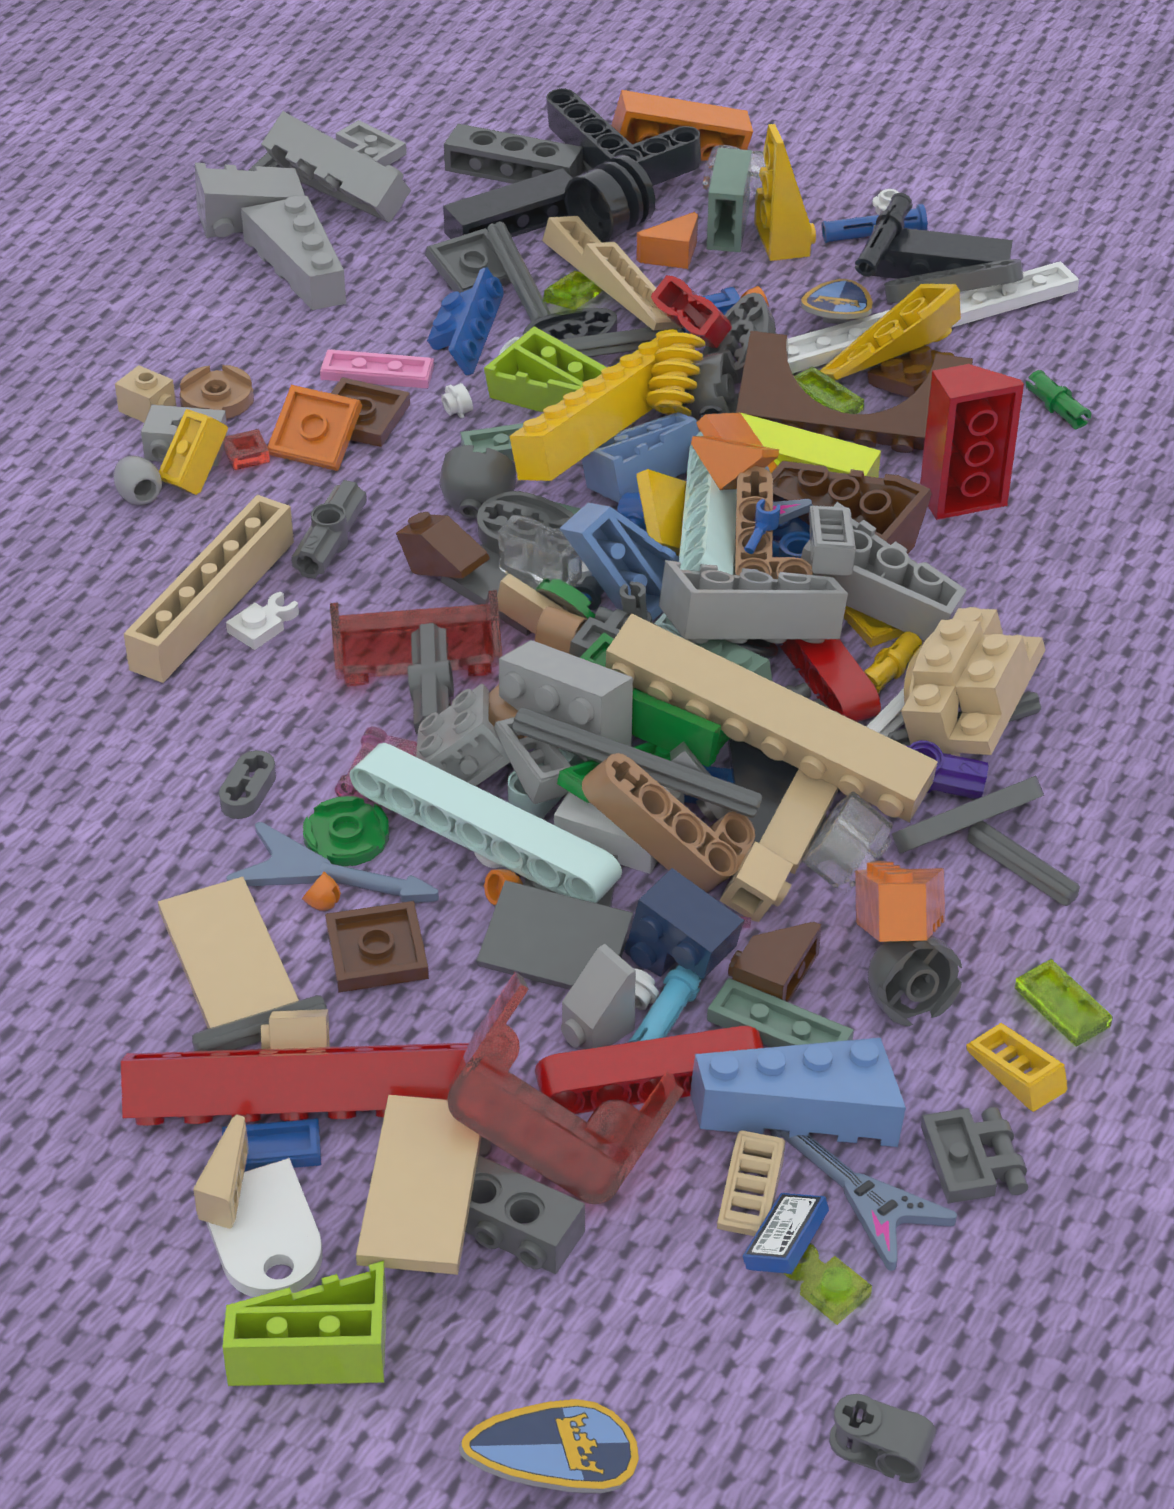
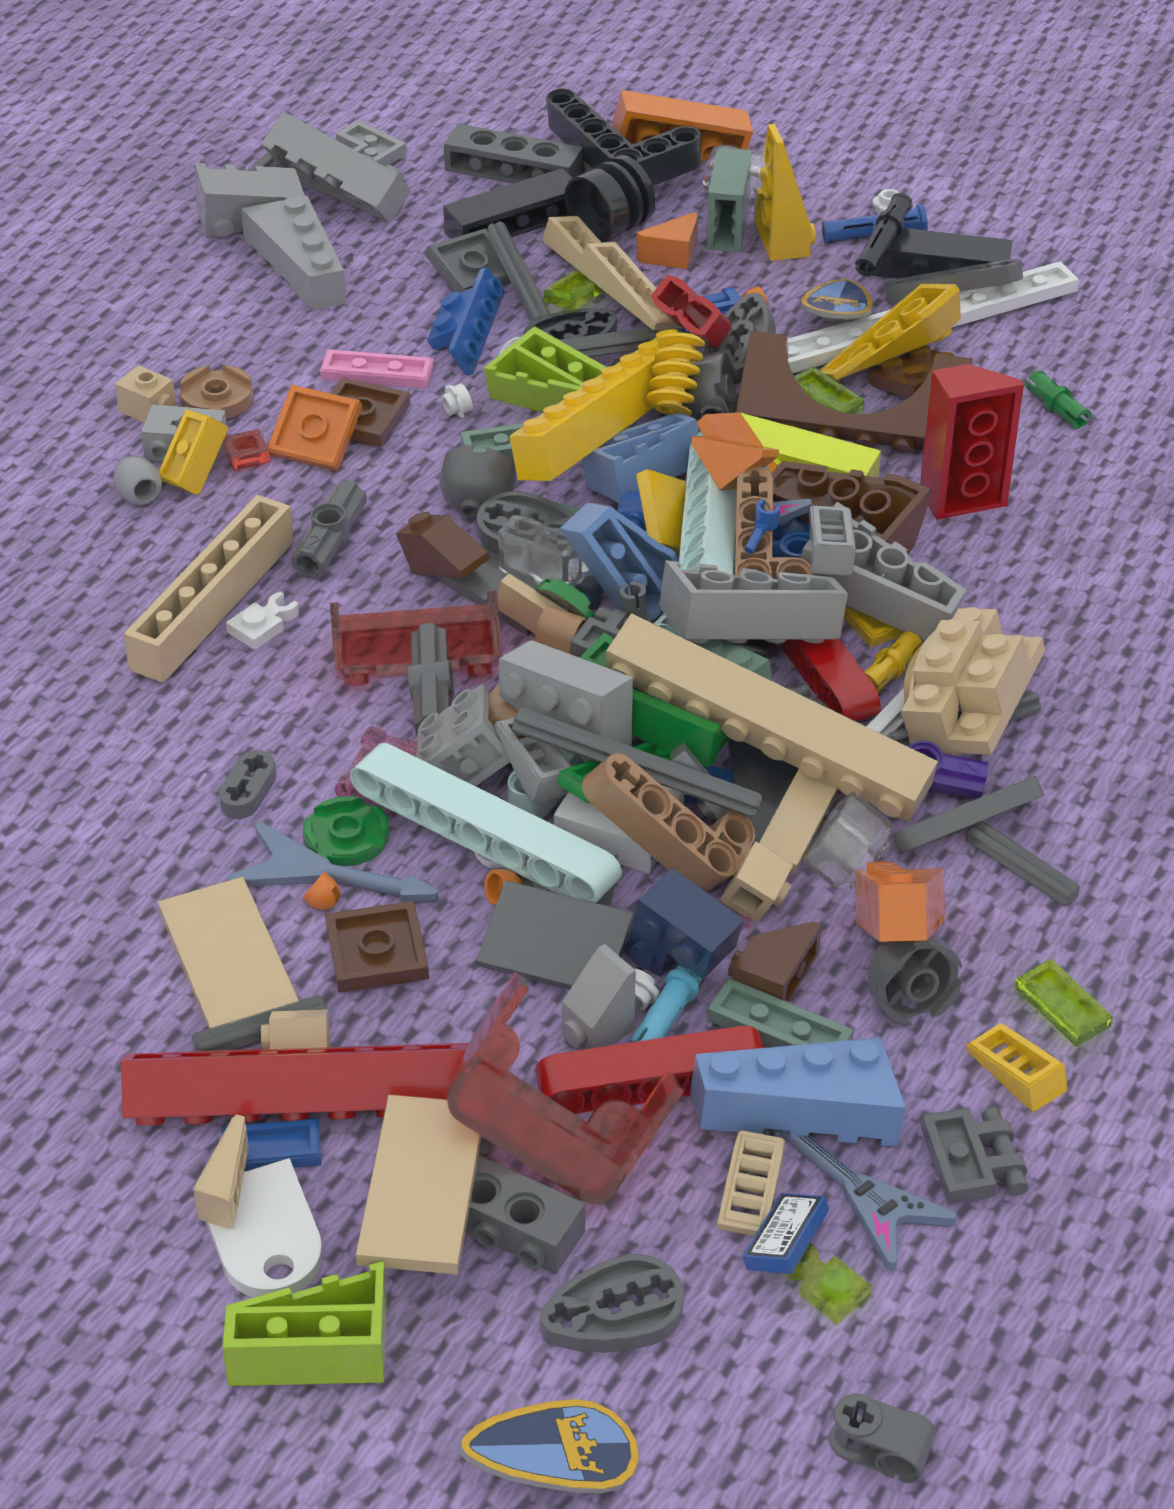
none -> dark grey piece [540,1254,684,1353]

